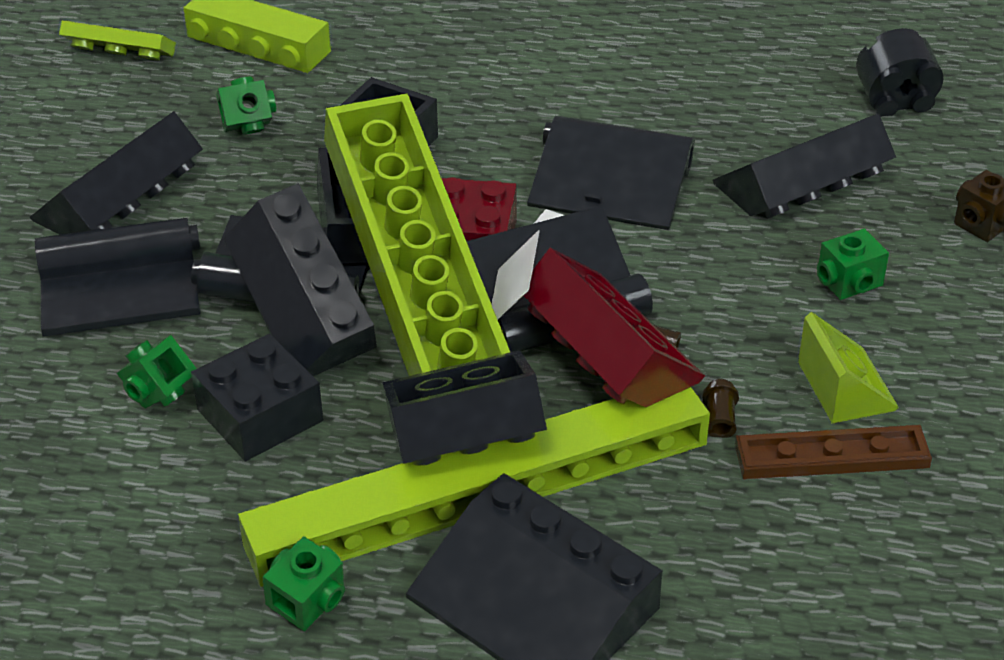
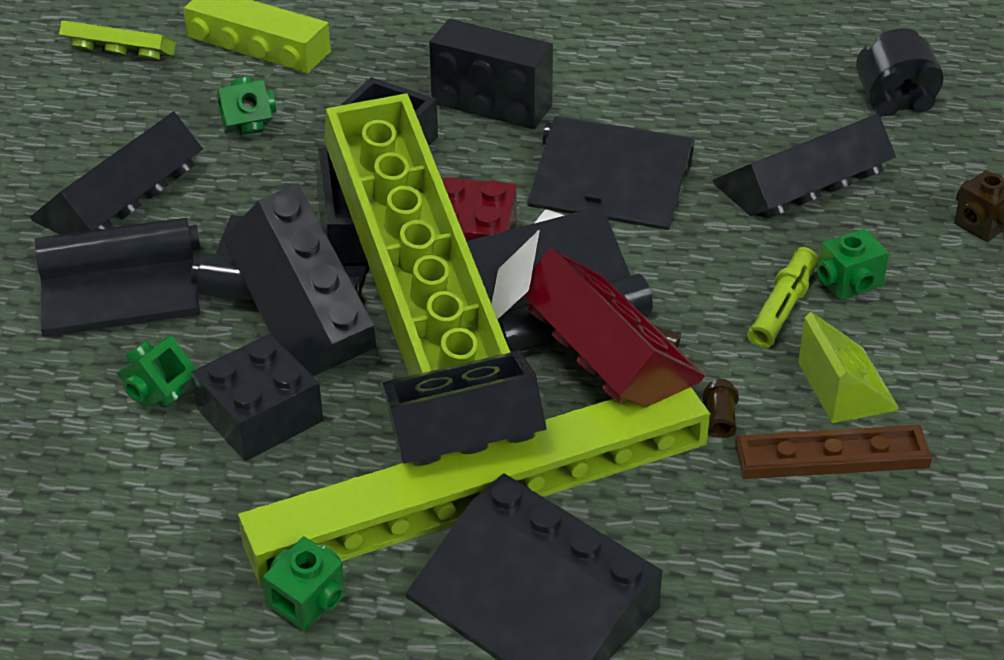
none -> black brick [429,19,553,130]
none -> lime pin [747,247,819,349]

